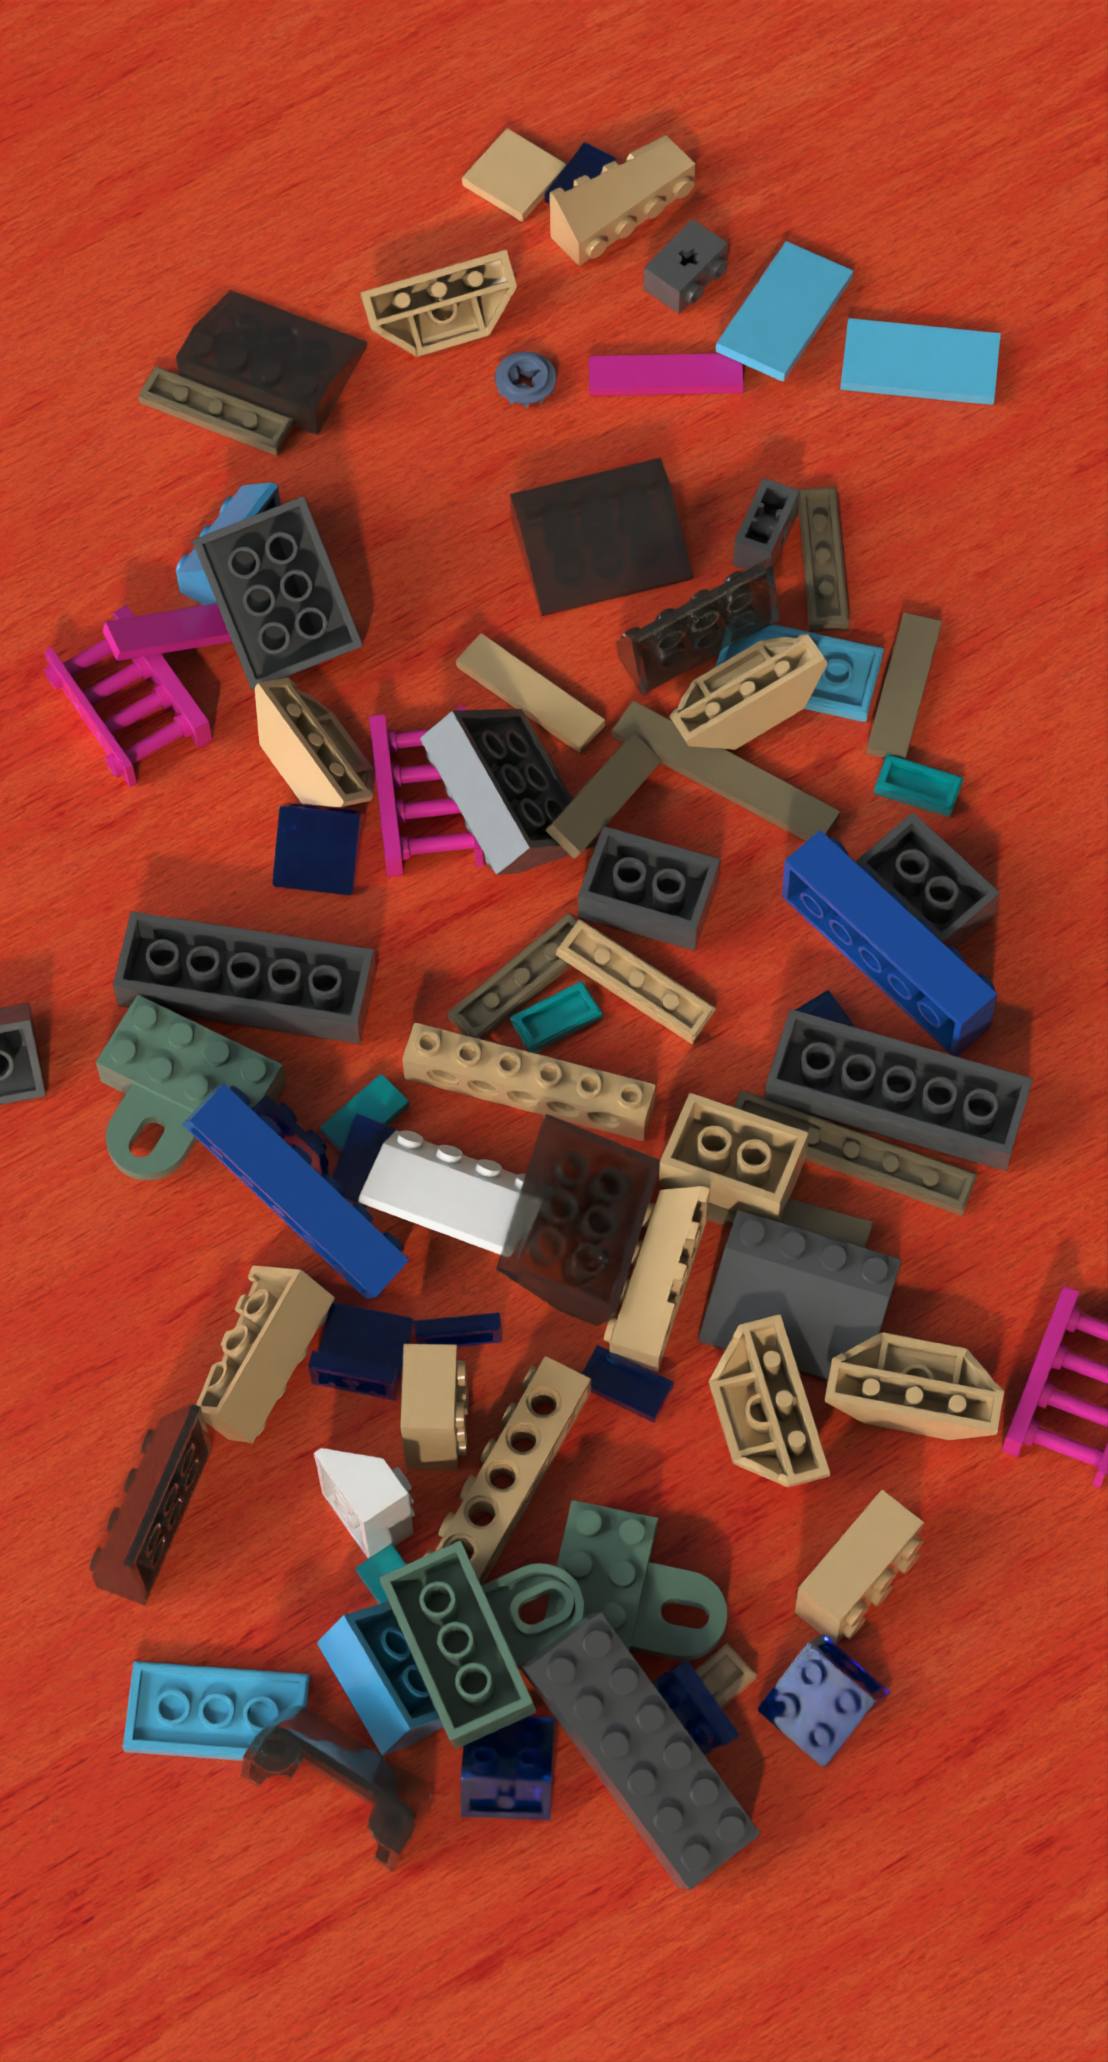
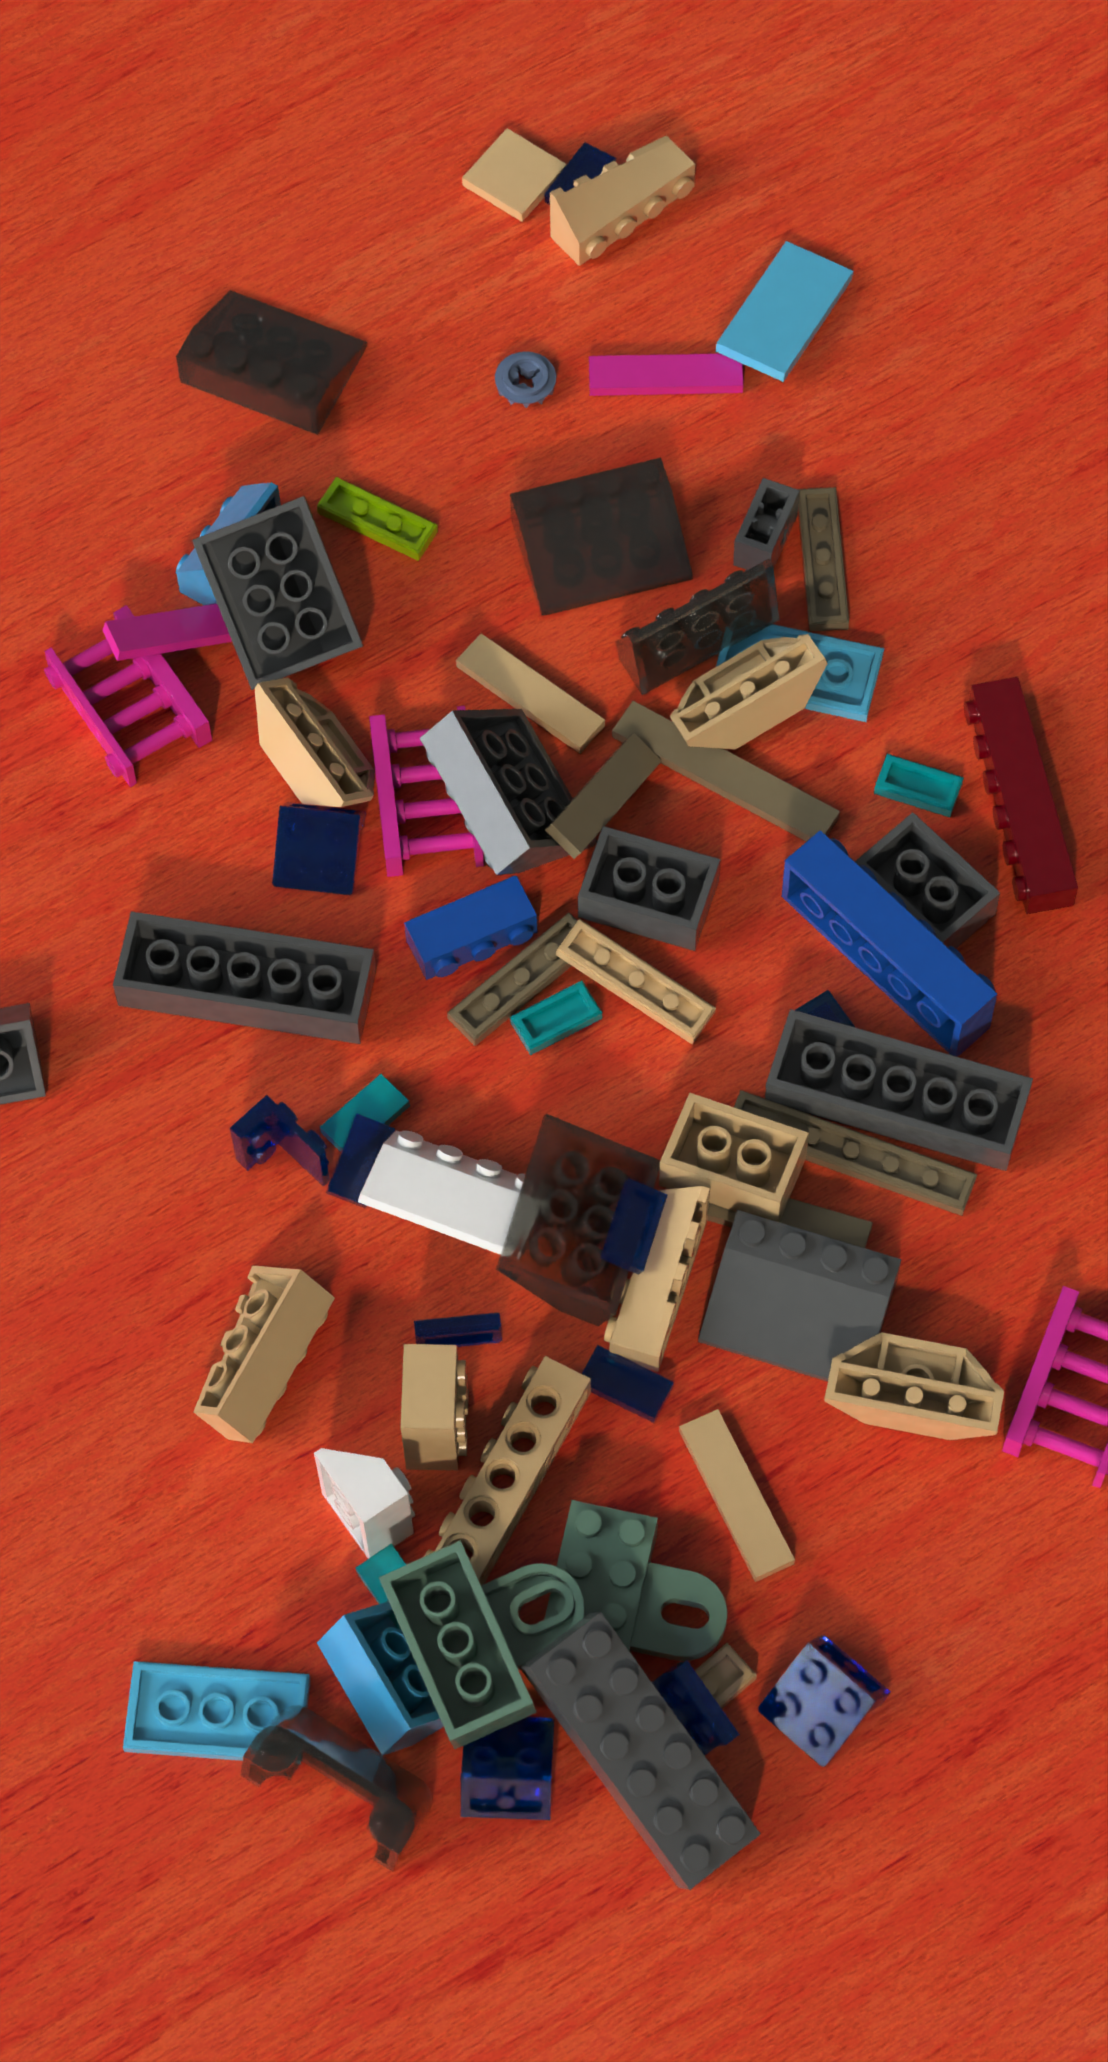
clear smoke slope [90,1404,212,1605] -> none
sand green brick [96,995,286,1181] -> none
dark tan tile [138,366,294,456] -> none
blue brick [182,1084,409,1299] -> none
clear blue bracket [308,1303,414,1400] -> none
tan wedge [360,249,517,357] -> none
tan brick [402,1022,656,1141] -> none
dark grey brick [644,219,728,314] -> none
tan wedge [709,1314,830,1487] -> none
tan brick [794,1490,924,1646] -> none
medium azure tile [840,318,1001,405] -> none
dark tan tile [866,612,942,759] -> none
none -> lime tile [317,477,438,561]
none -> blue brick [404,875,538,980]
none -> clear blue tile [600,1179,668,1275]
none -> tan tile [679,1409,795,1582]
none -> dark red brick [964,676,1078,915]

